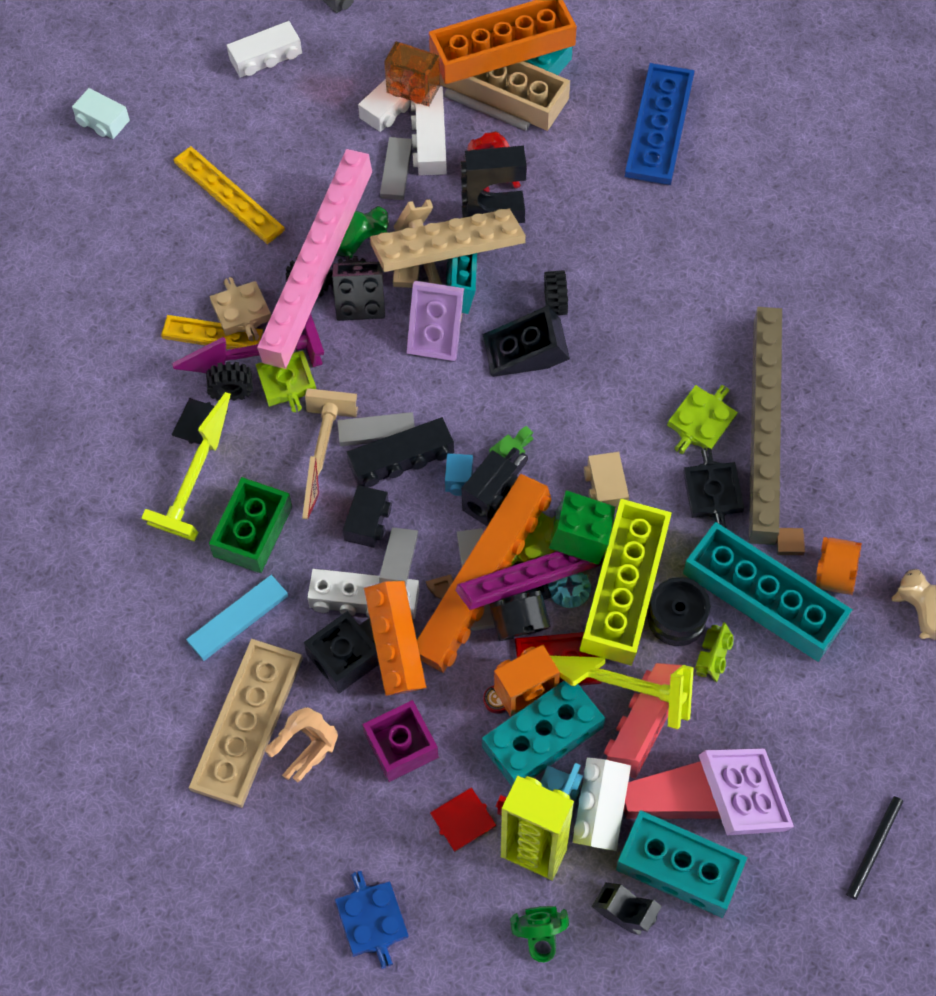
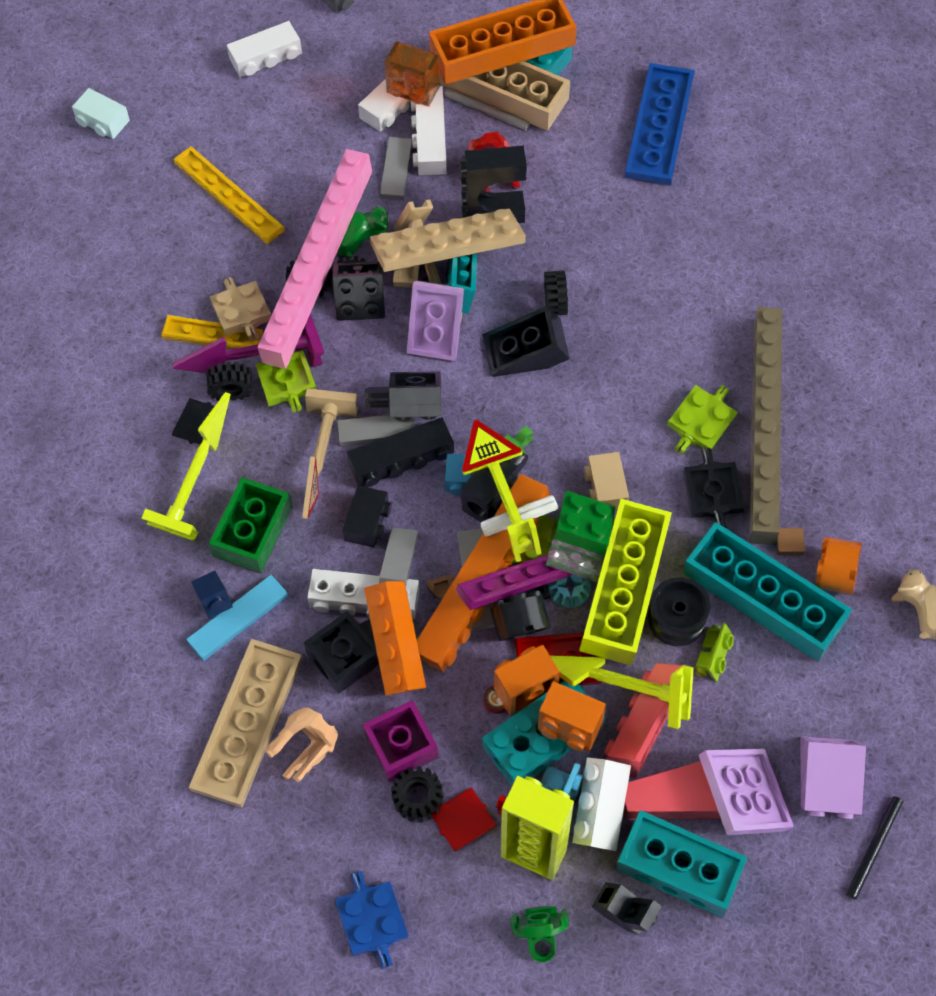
none -> dark blue brick [191,570,233,618]
none -> black brick [364,371,441,420]
none -> black tyre [391,766,444,822]
none -> neon yellow piece [462,419,541,562]
none -> white axle [480,495,558,536]
none -> orange brick [538,681,606,752]
none -> clear plate [546,539,603,582]
none -> lavender slope [800,736,866,819]

